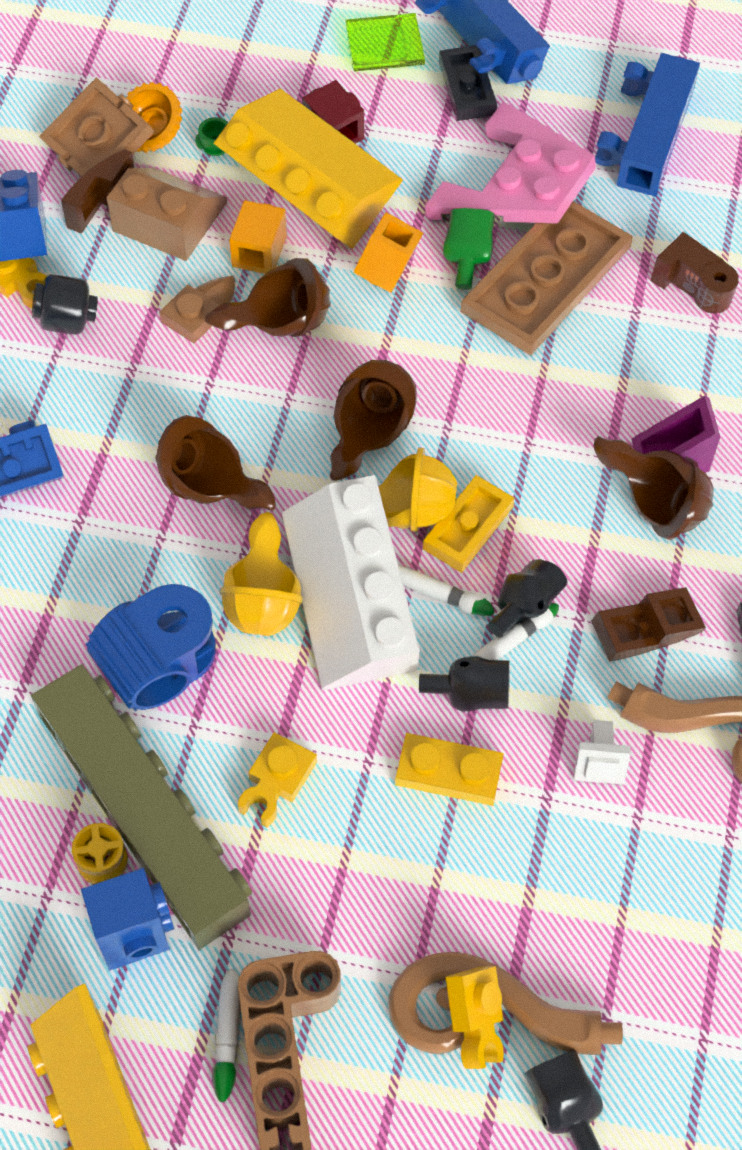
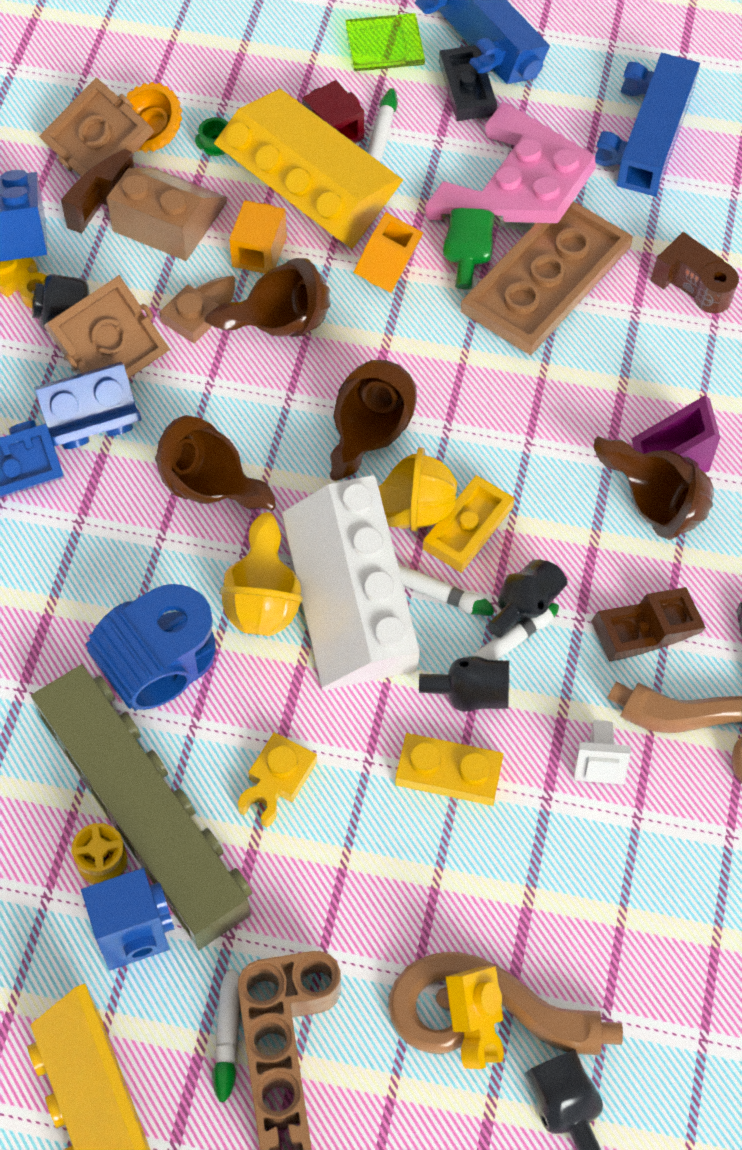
none -> bracket [34,362,142,449]
none -> medium nougat plate [44,275,171,379]
none -> white piece [367,88,398,162]

